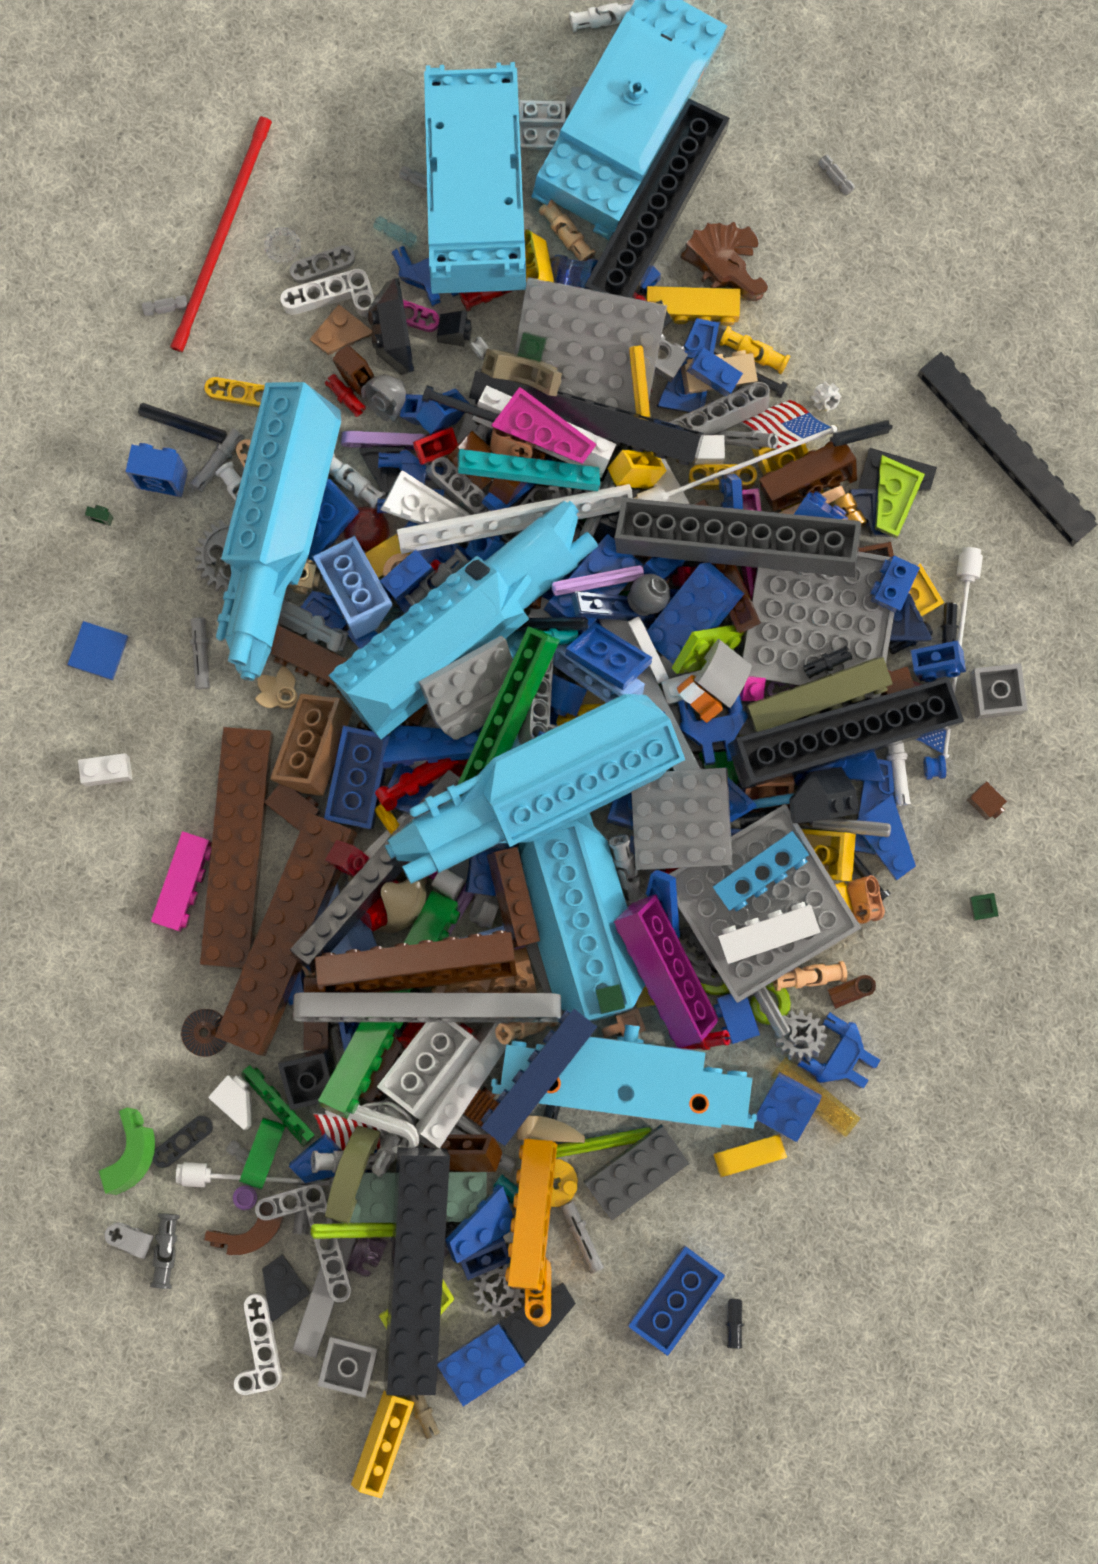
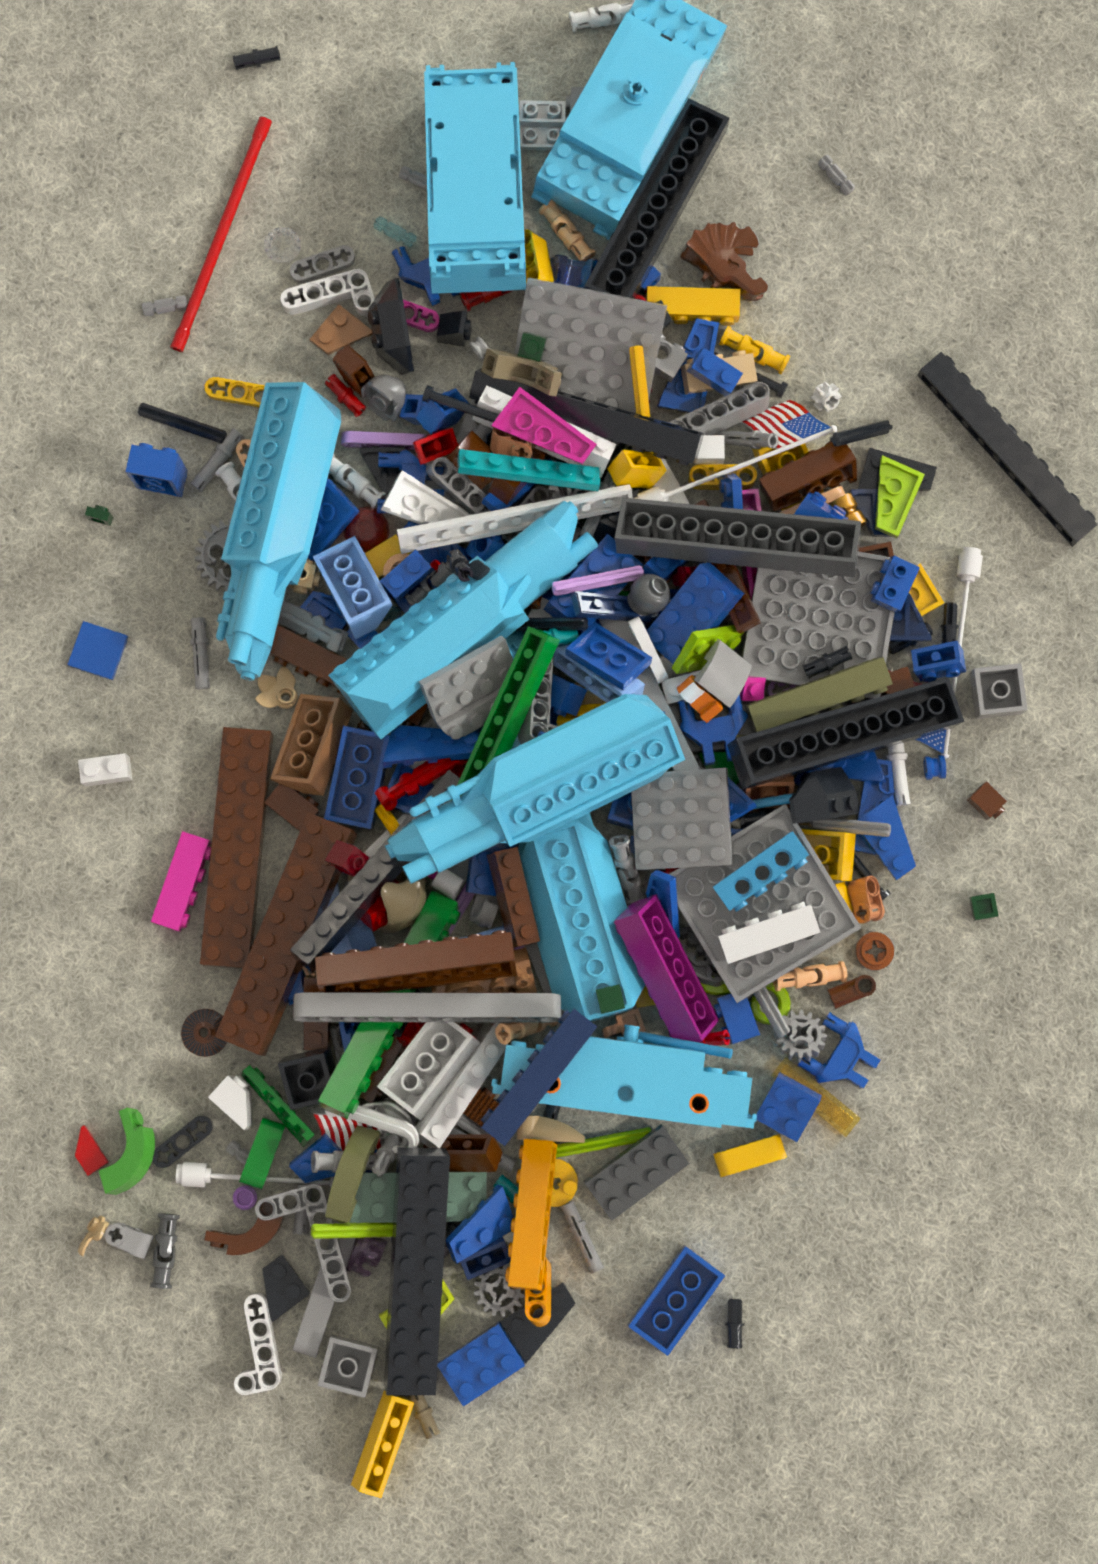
none -> red tile [75,1125,109,1176]
none -> tan plate [78,1215,109,1256]
none -> black pin [233,46,281,71]
none -> black pin [446,550,473,582]
none -> dark azure bar [638,1032,733,1059]
none -> dark orange gear [856,932,894,970]

